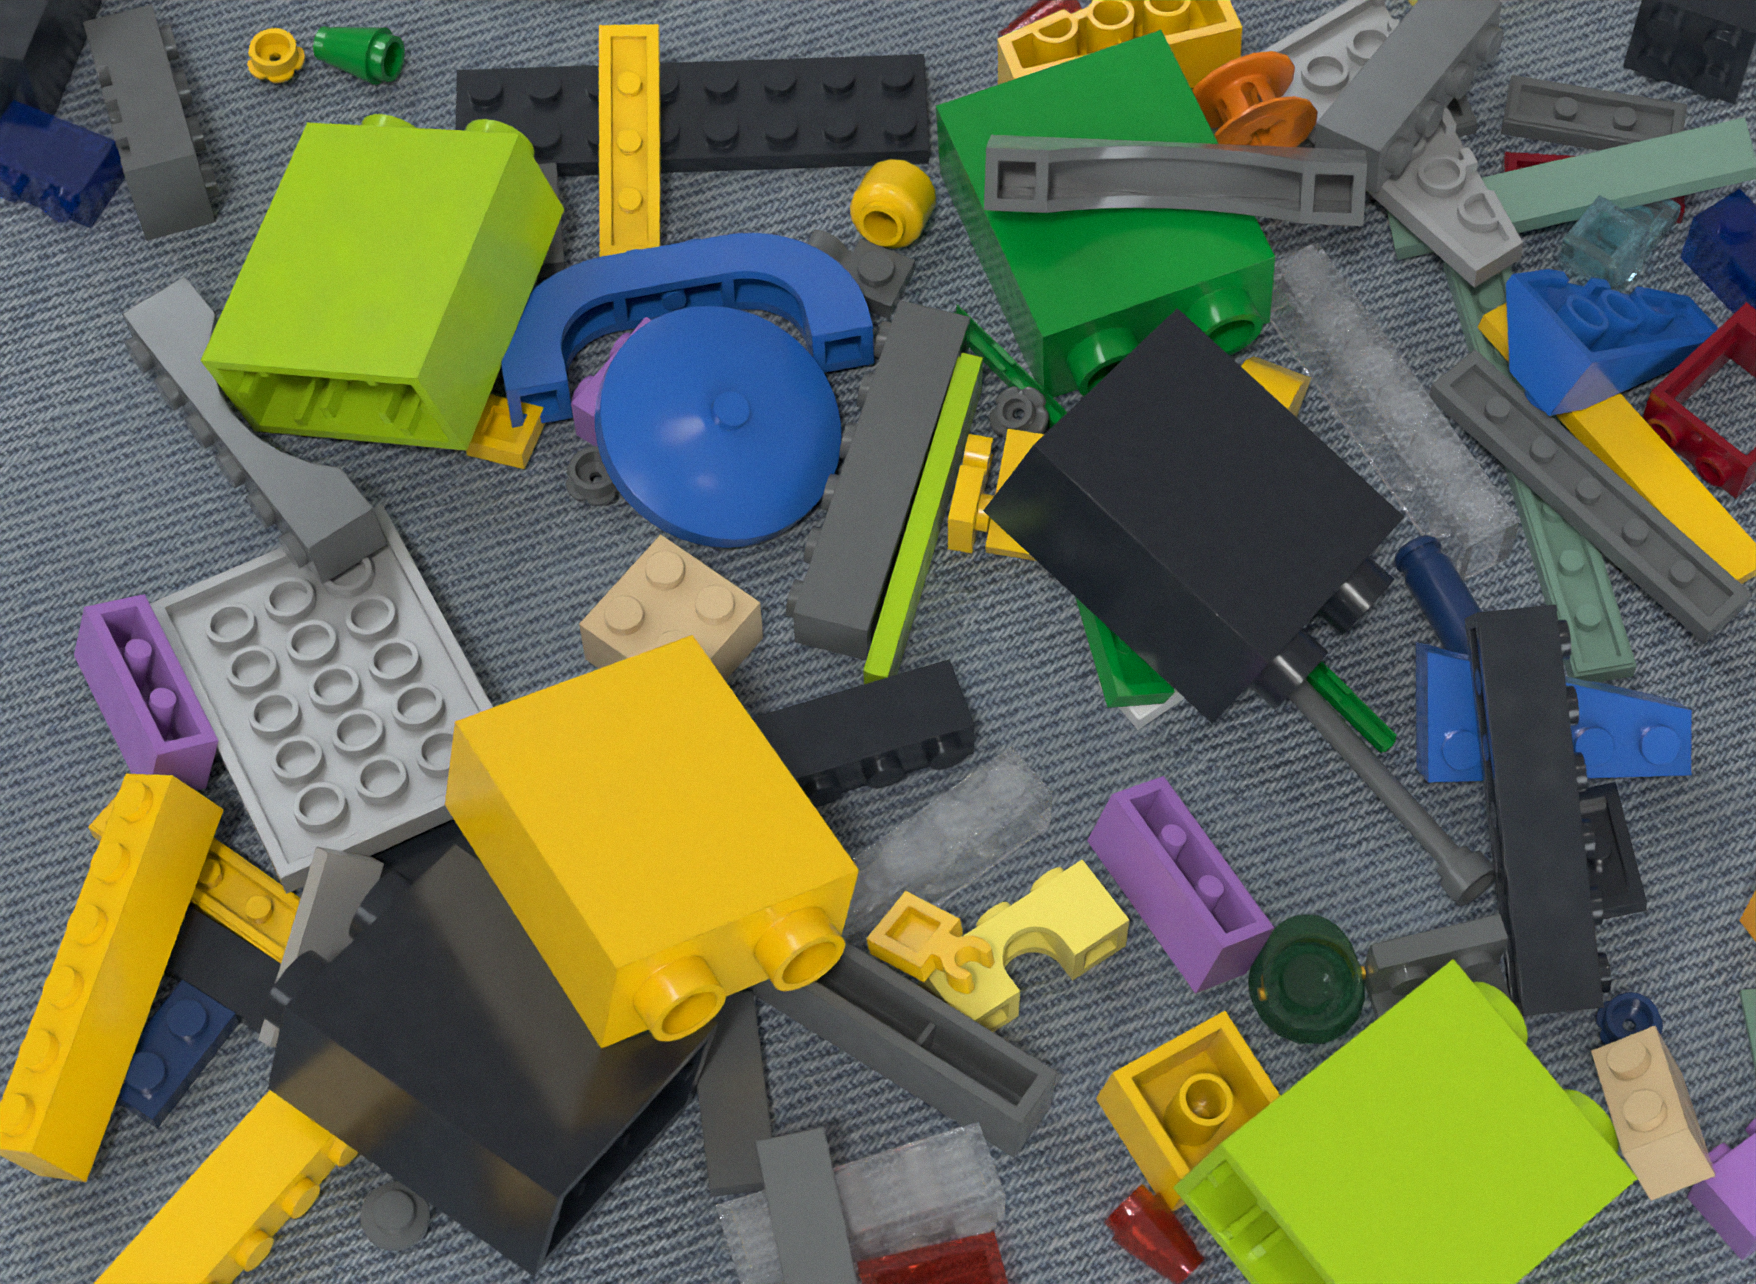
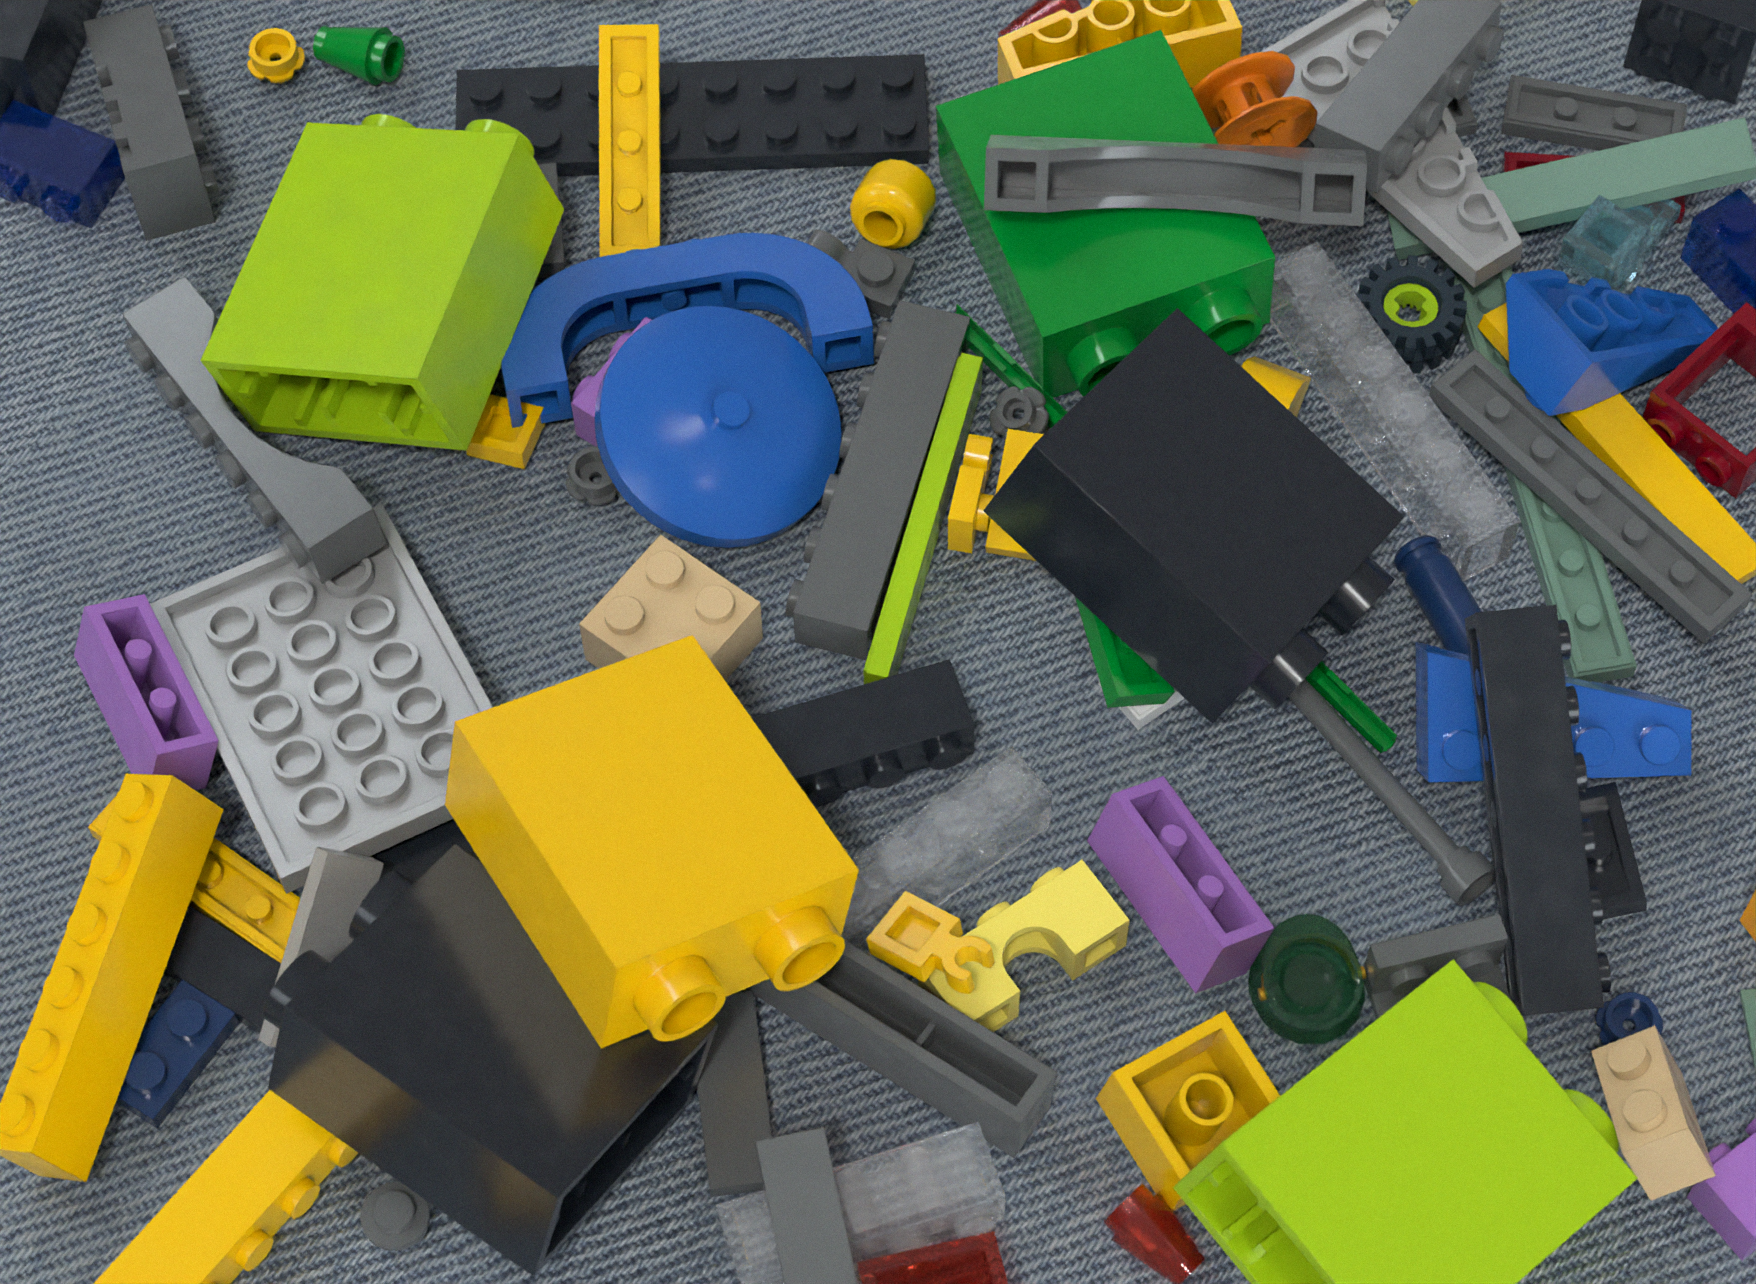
none -> black bush [1352,255,1467,374]

